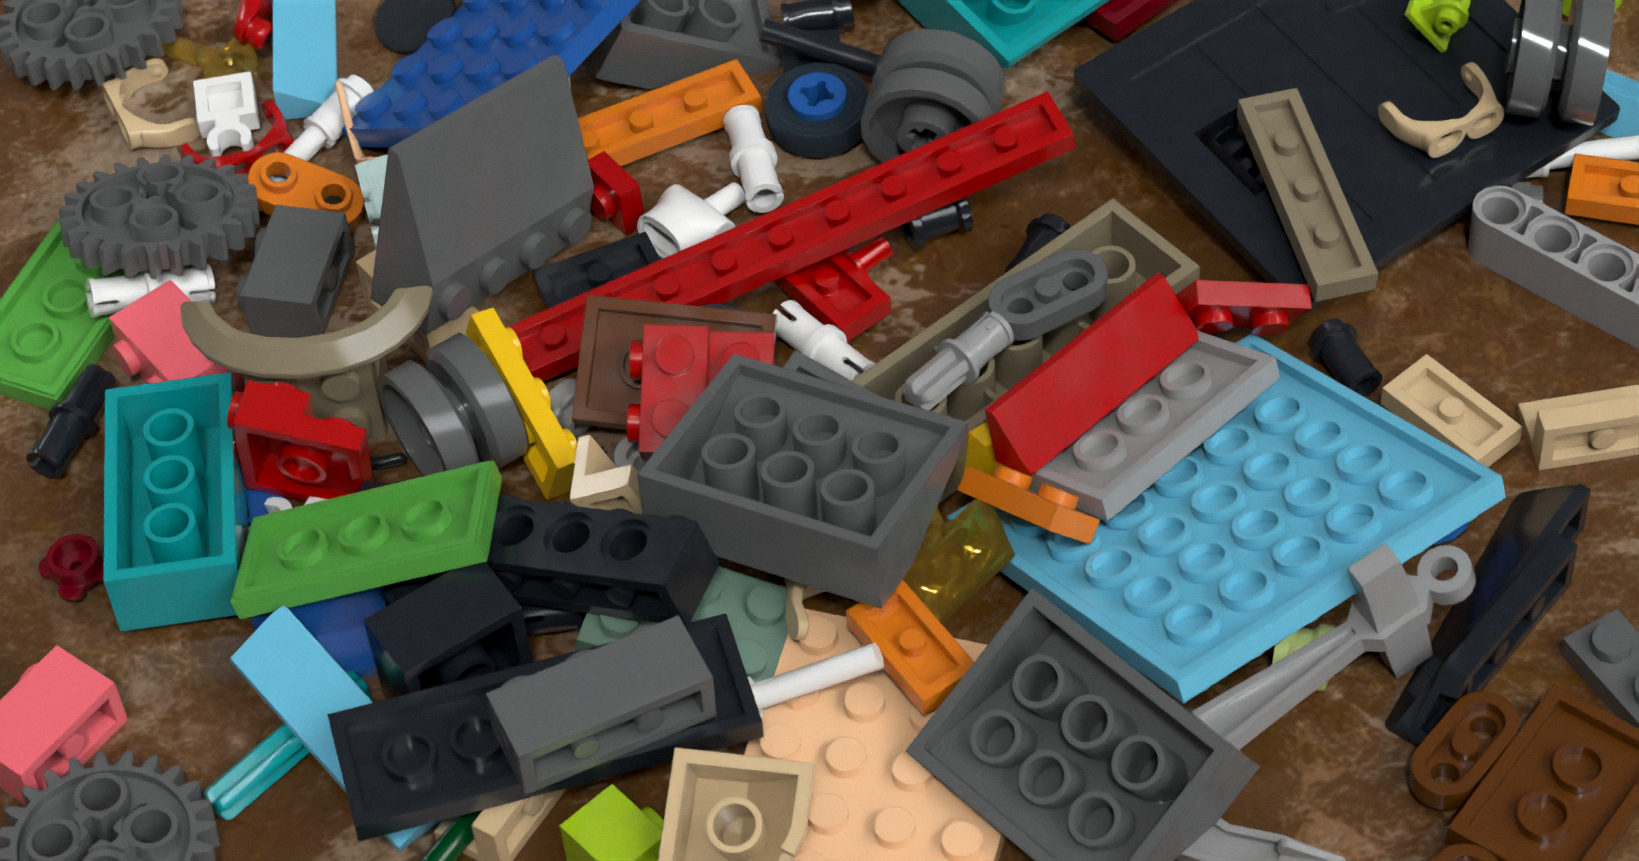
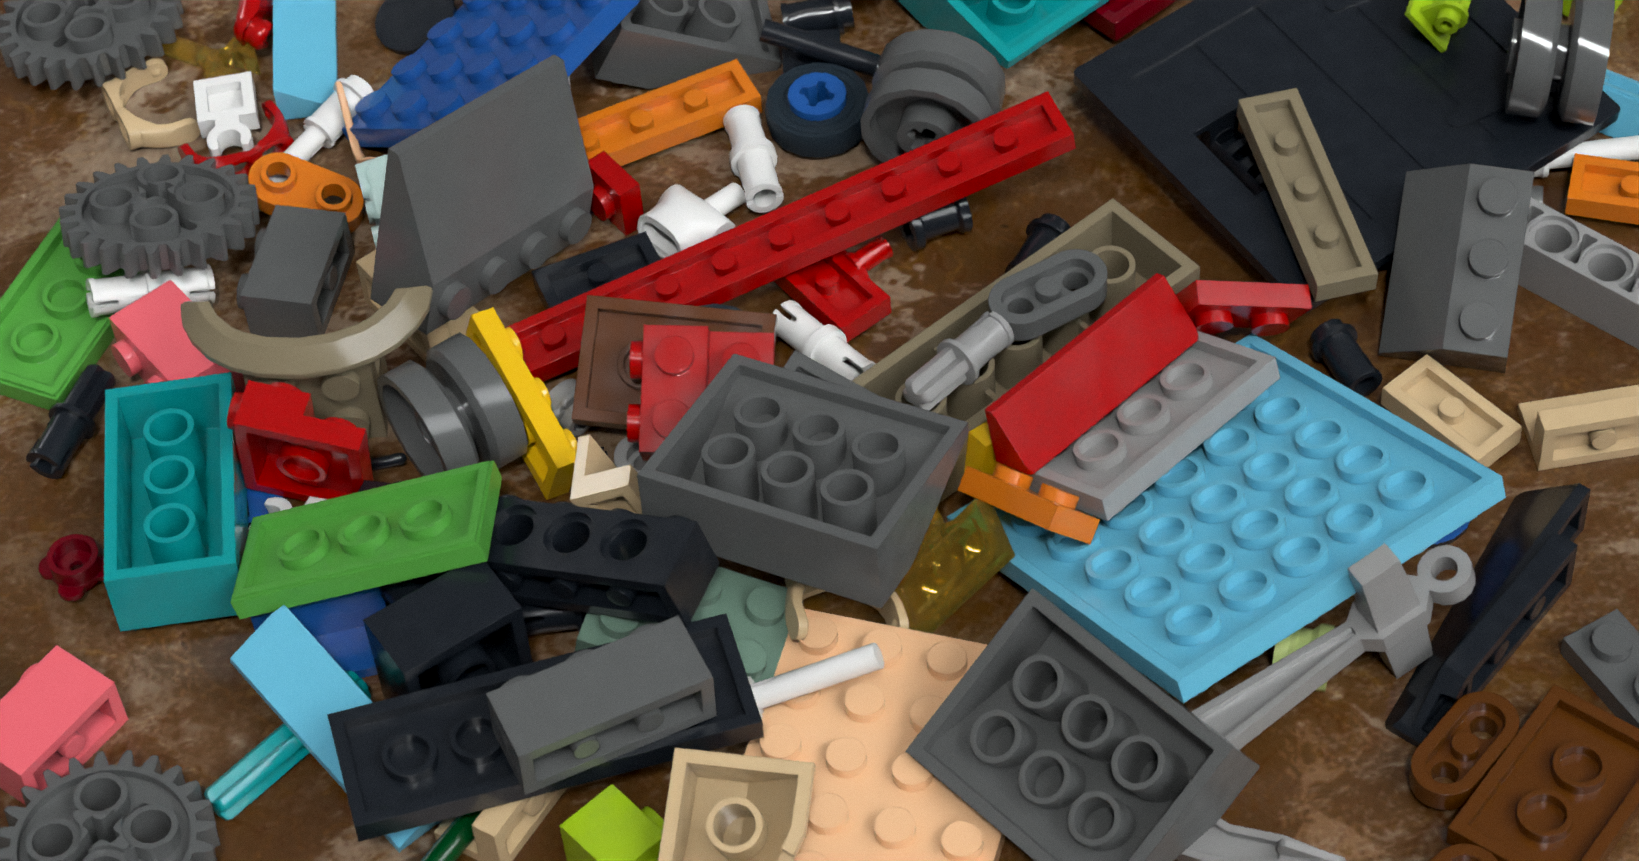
orange plate [846,579,974,716] -> none
tan cap [1378,62,1504,158] -> none
none -> dark grey slope [1379,164,1534,373]

